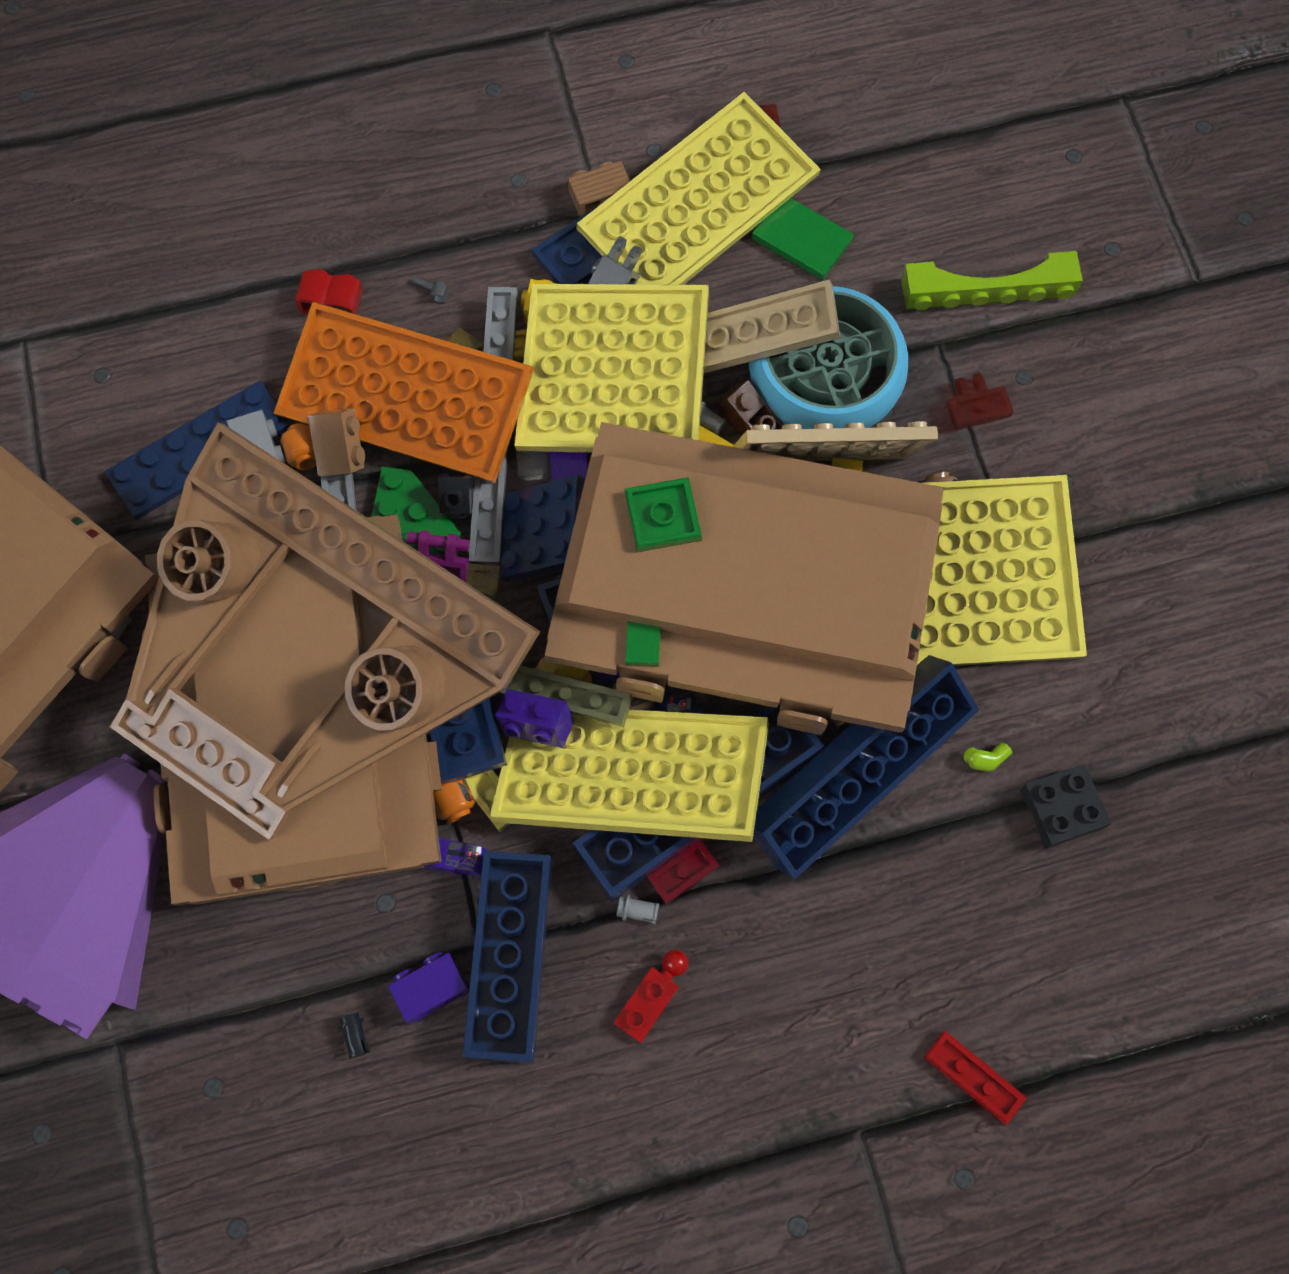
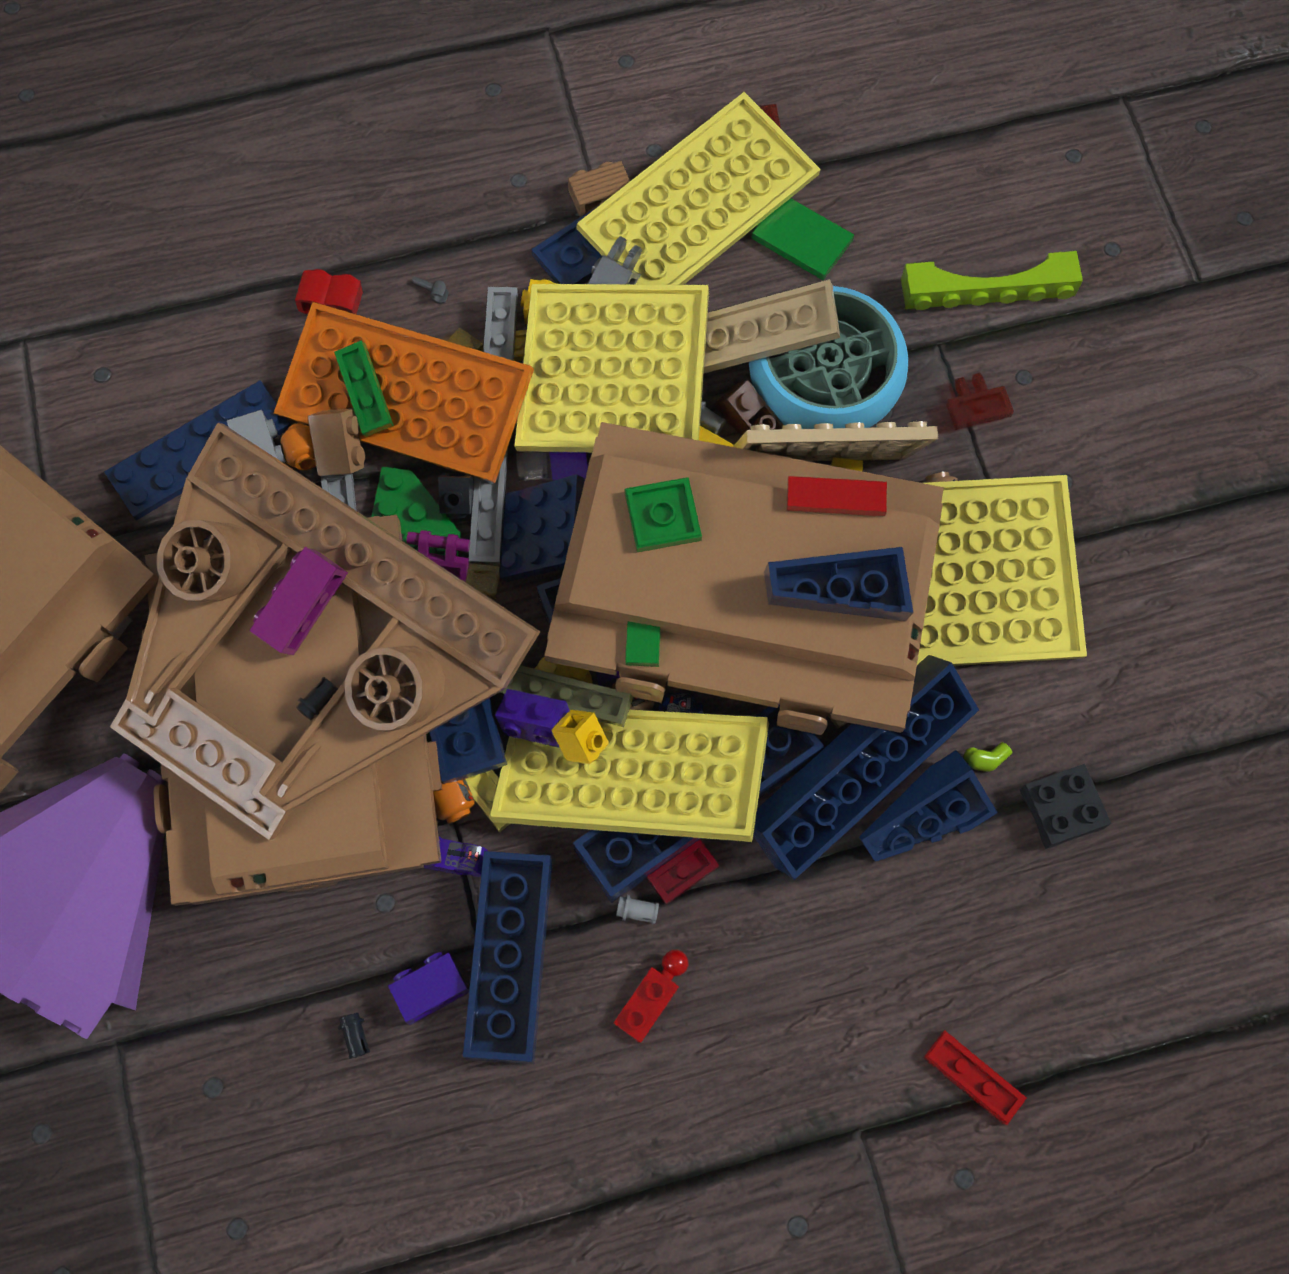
none -> magenta brick [249,547,348,655]
none -> black pin [296,677,338,720]
none -> green plate [334,340,394,437]
none -> yellow brick [551,710,609,764]
none -> dark blue wedge [764,547,914,621]
none -> red tile [786,476,887,516]
none -> dark blue wedge [859,750,997,862]

